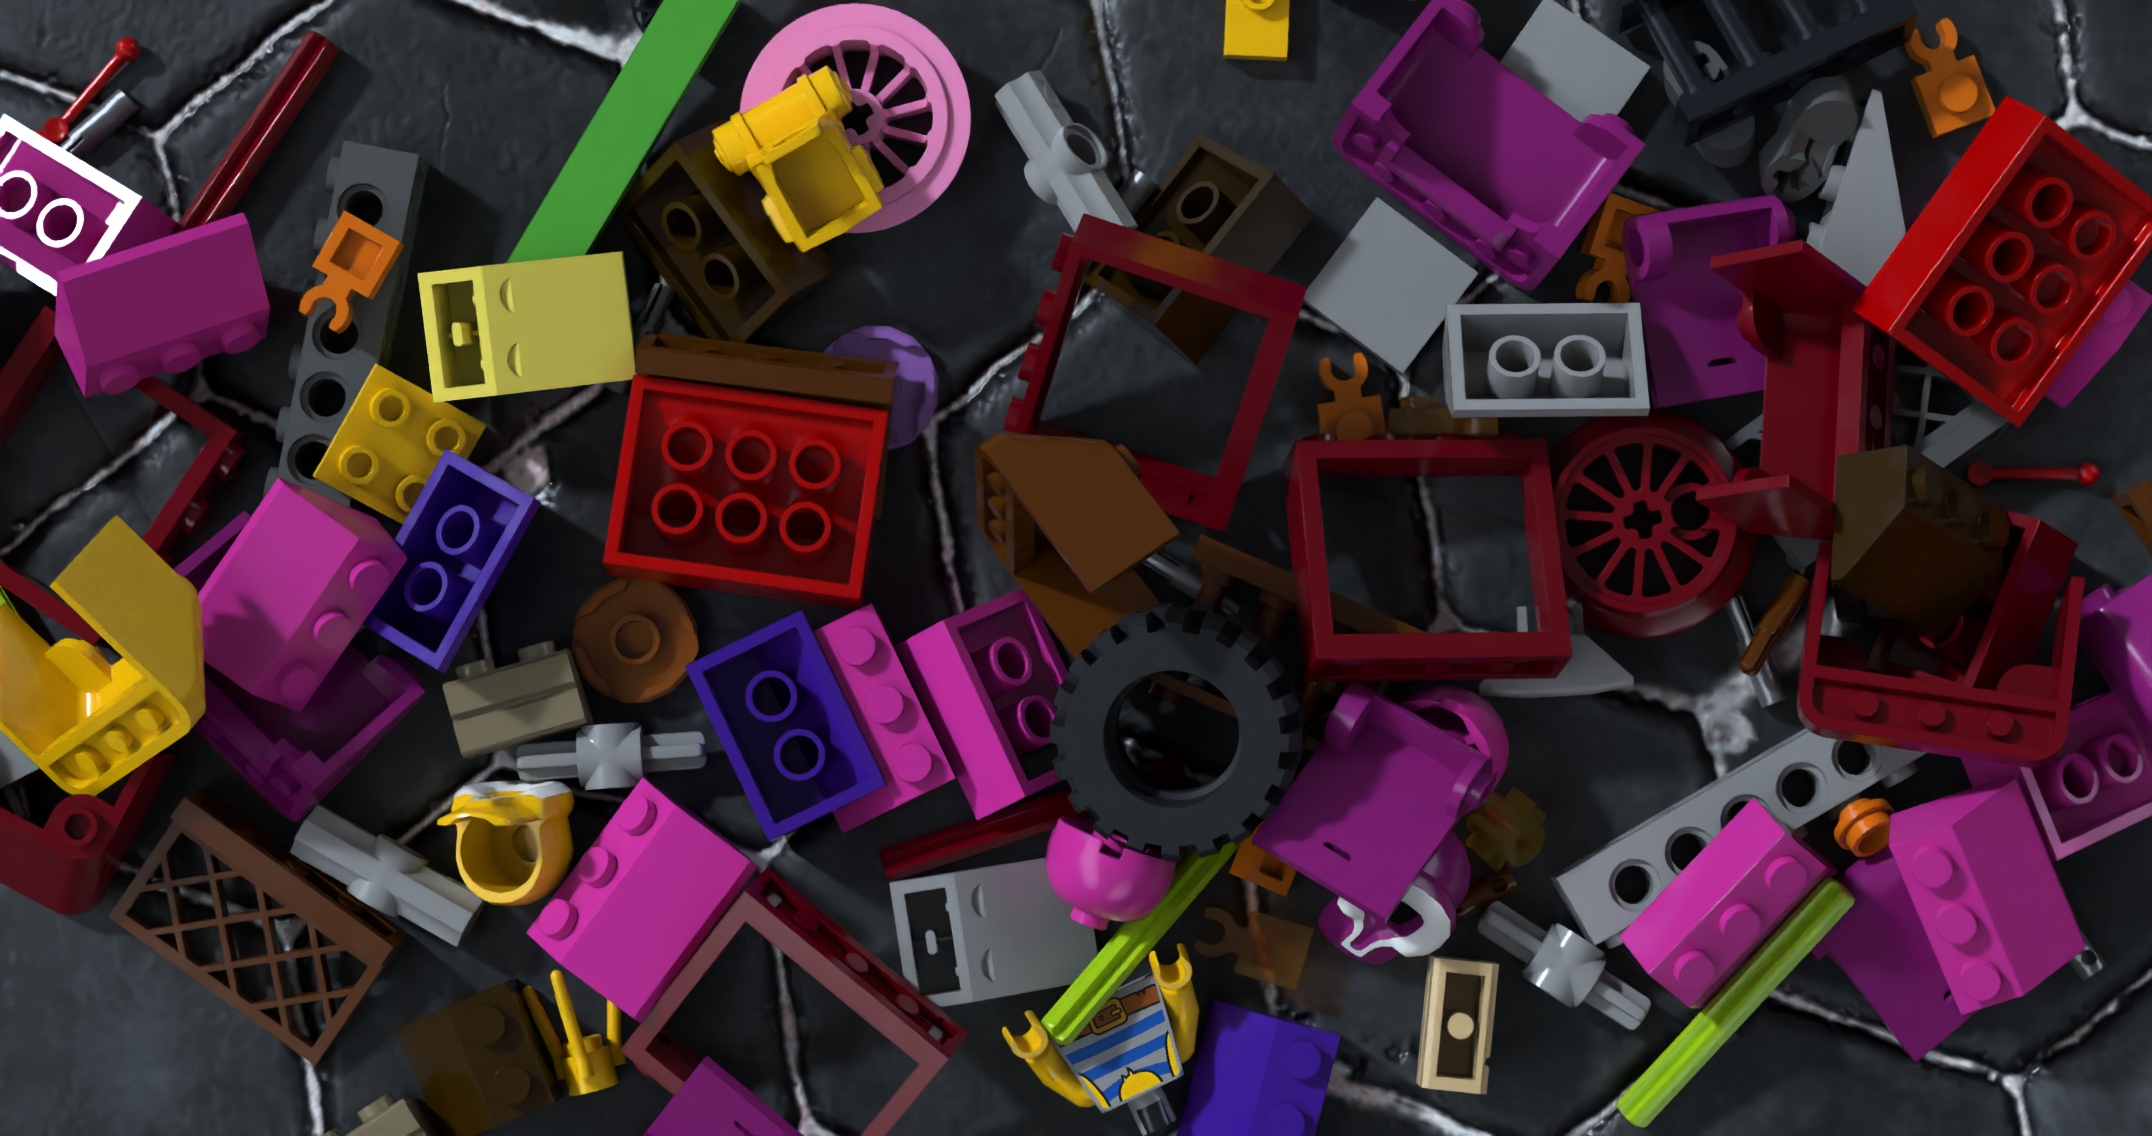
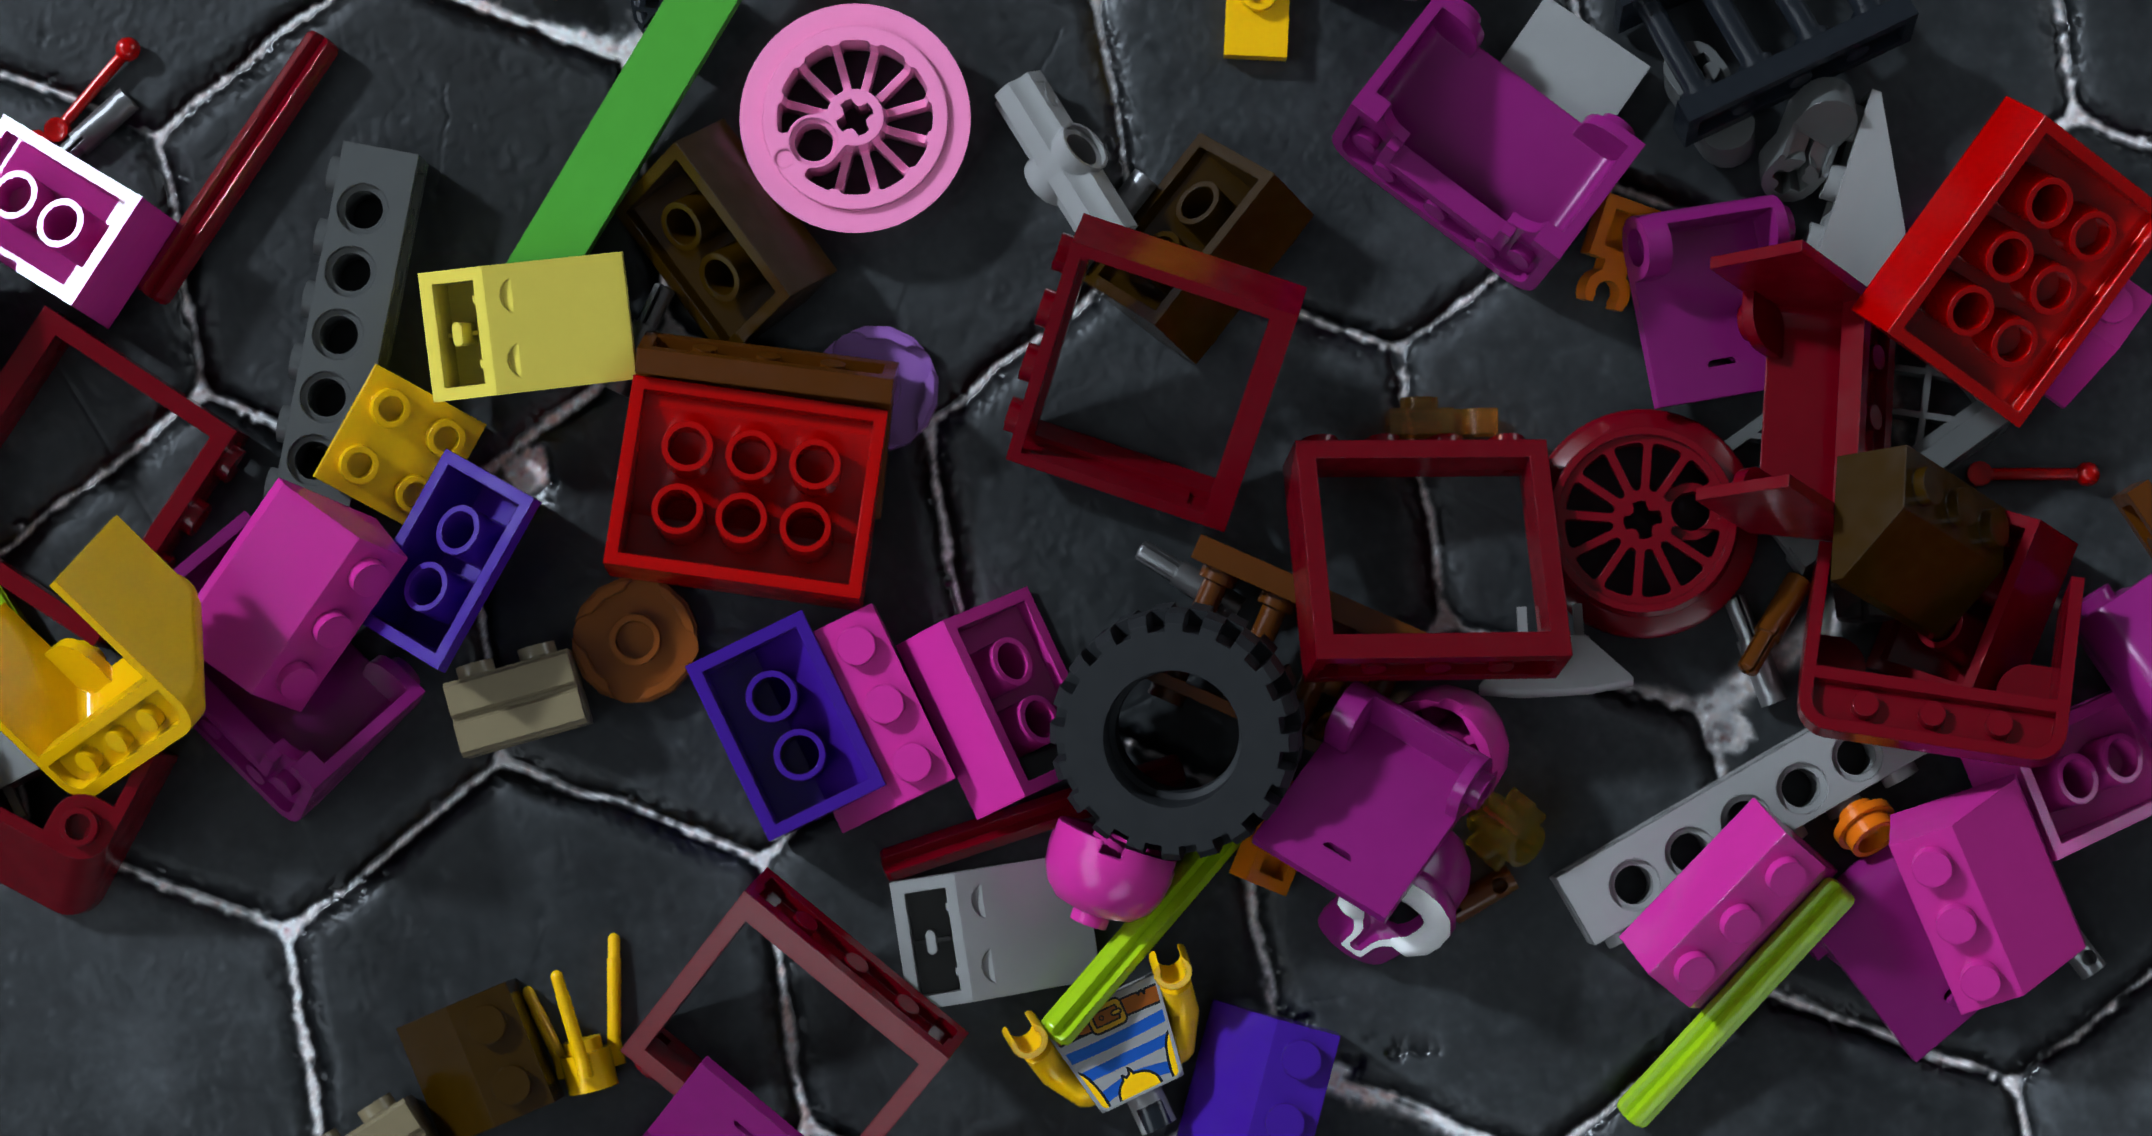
dark pink slope [54,212,270,398] -> none
reddish brown fence [108,788,410,1066] -> none
light grey piece [290,805,486,947] -> none
orange plate [299,210,404,334] -> none
yellow piece [437,781,574,906] -> none
light grey axle [516,722,707,790] -> none
dark pink slope [526,777,758,1023] -> none
yellow piece [712,65,884,252] -> none
reddish brown windscreen [975,432,1180,660] -> none
clear orange plate [1194,907,1314,991] -> none
light grey tile [1303,197,1478,376] -> none
orange plate [1316,352,1386,440] -> none
tan brick [1416,955,1499,1094] -> none
light grey slope [1442,303,1650,418] -> none
light grey axle [1477,901,1651,1030] -> none
orange plate [1905,18,1995,140] -> none

